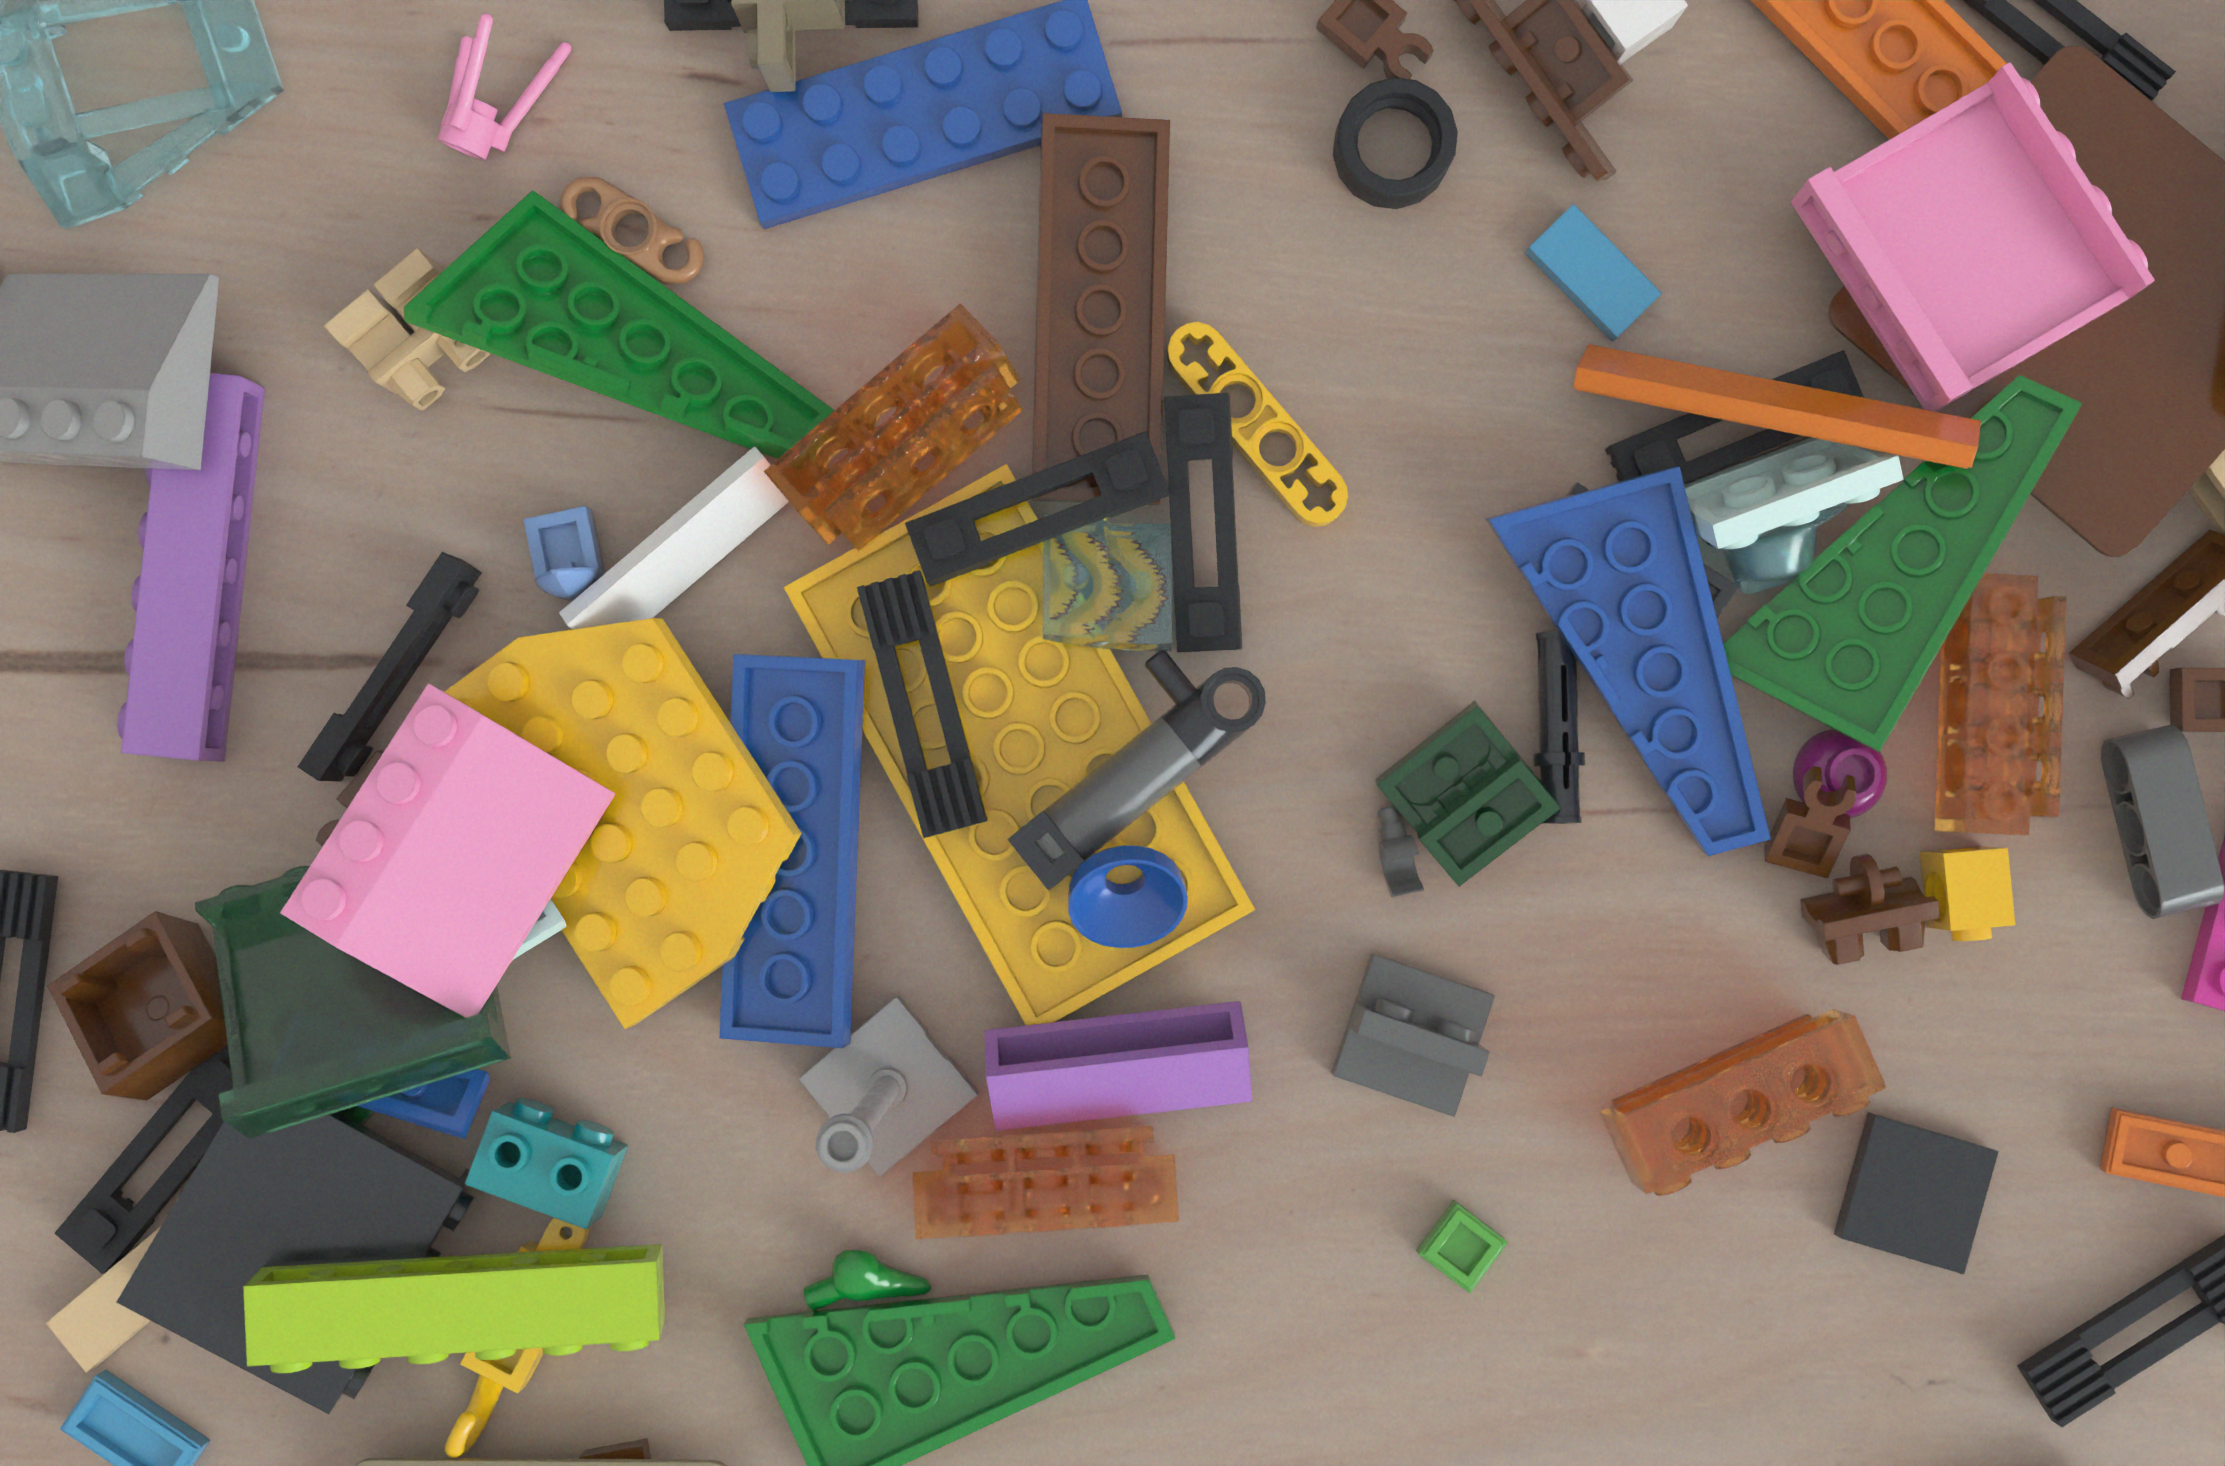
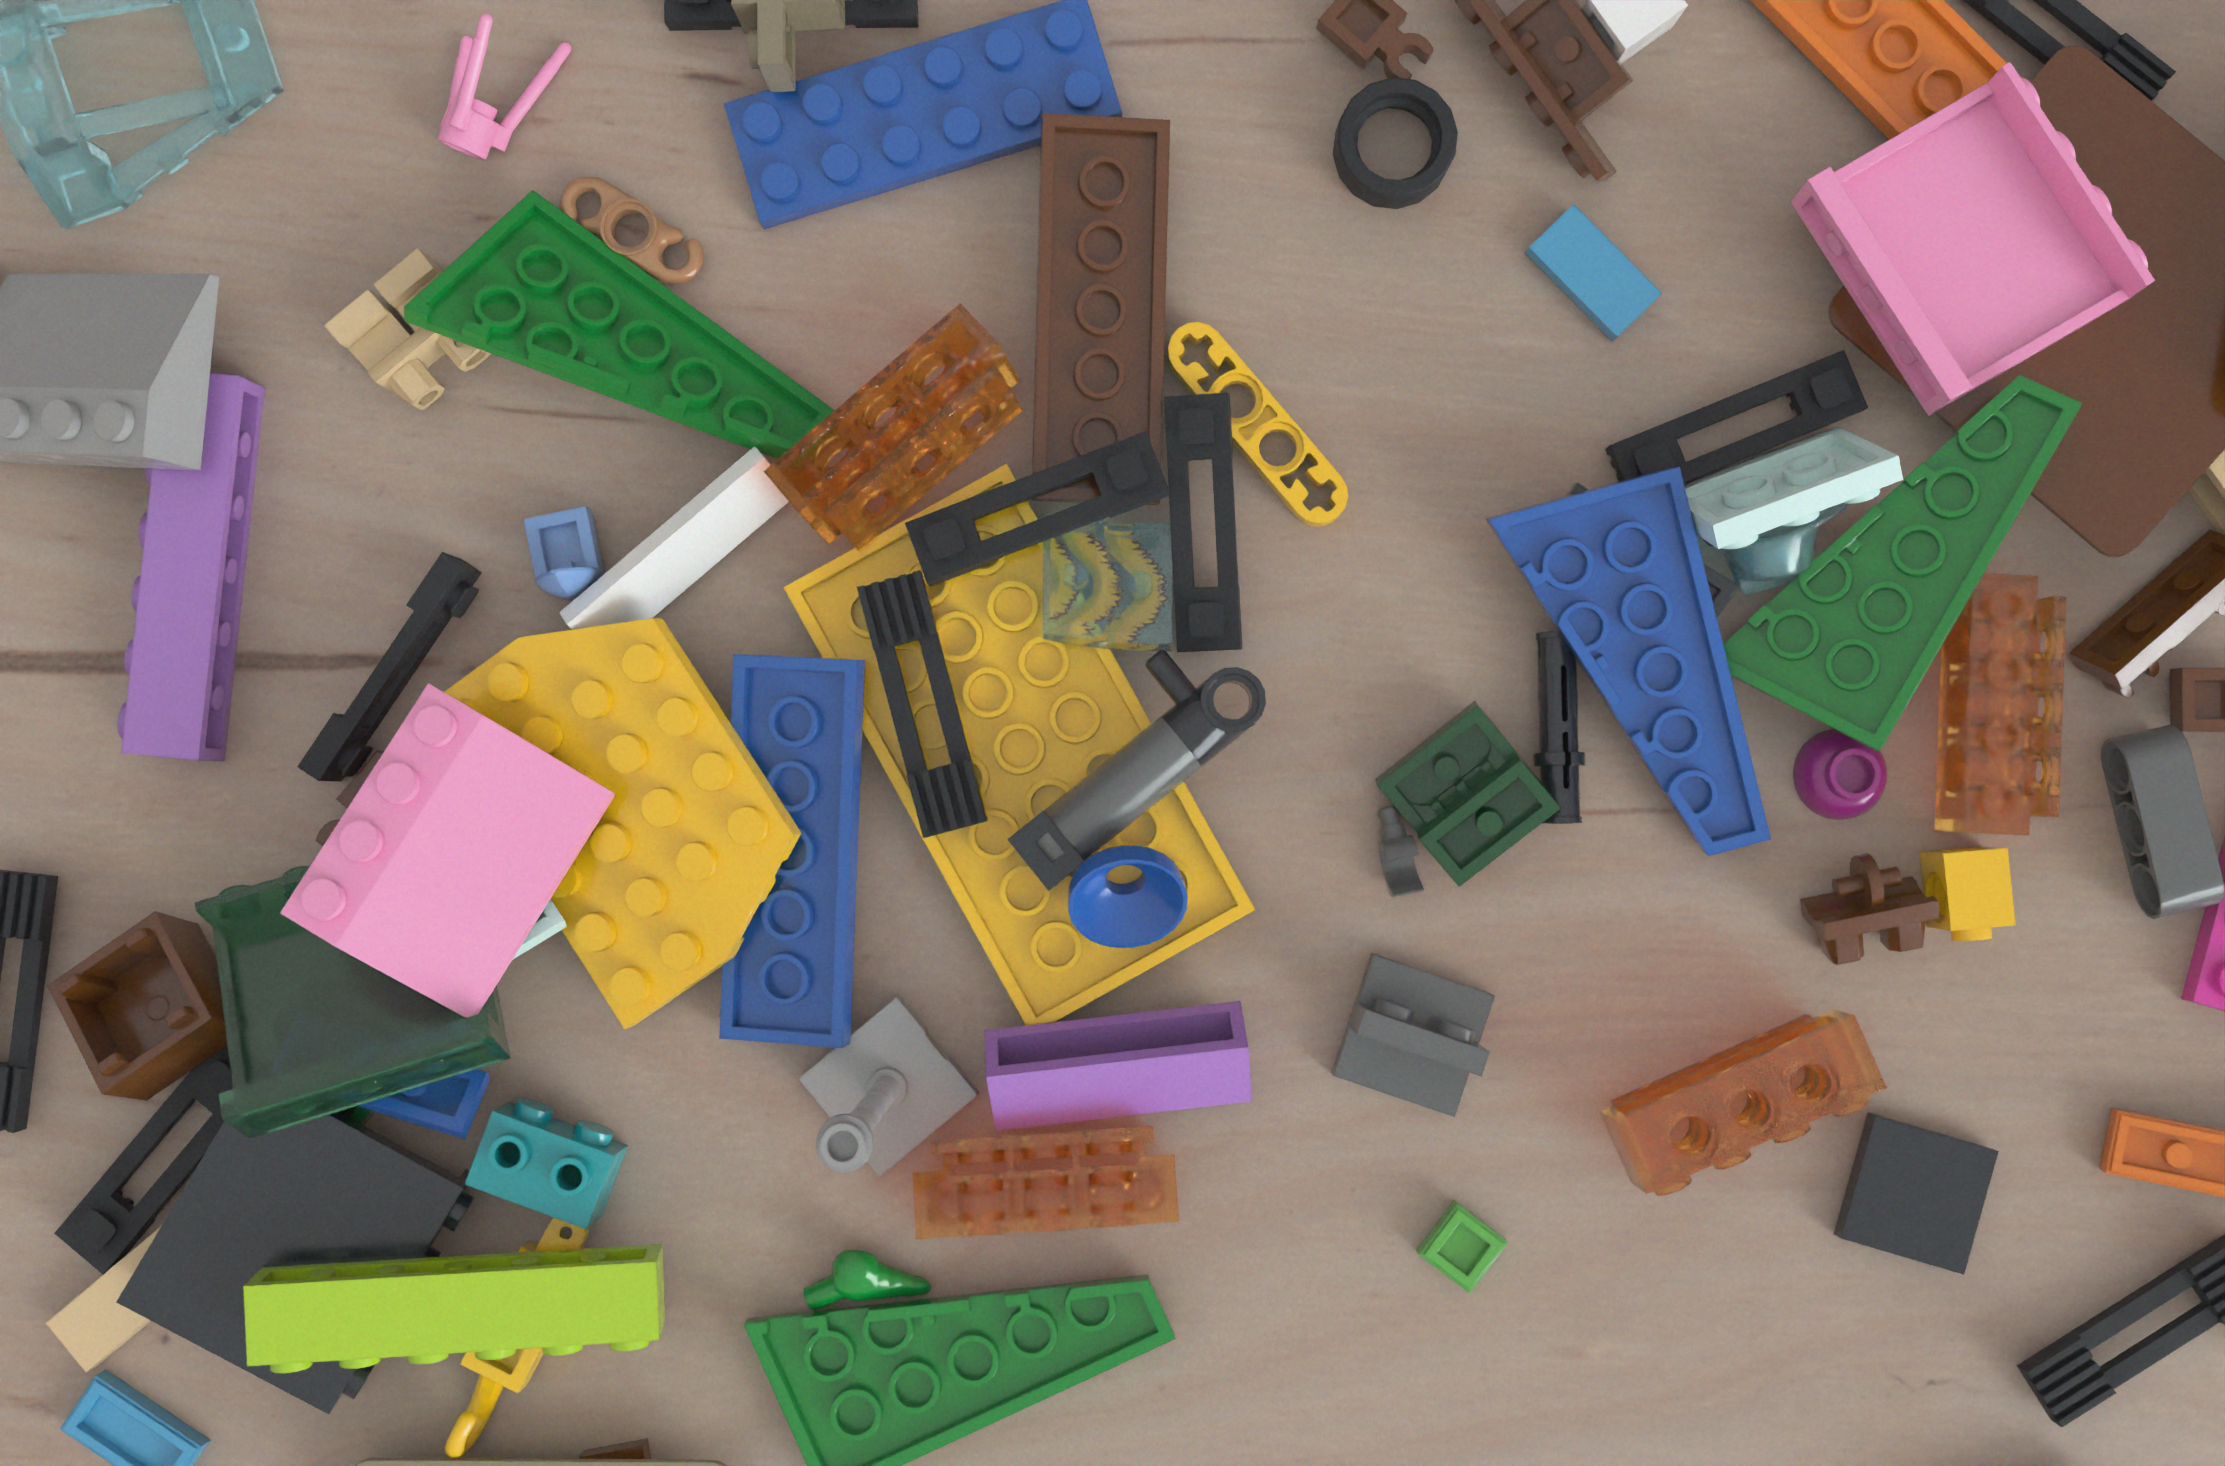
orange tile [1573,344,1981,469] -> none
reddish brown plate [1764,766,1856,879] -> none

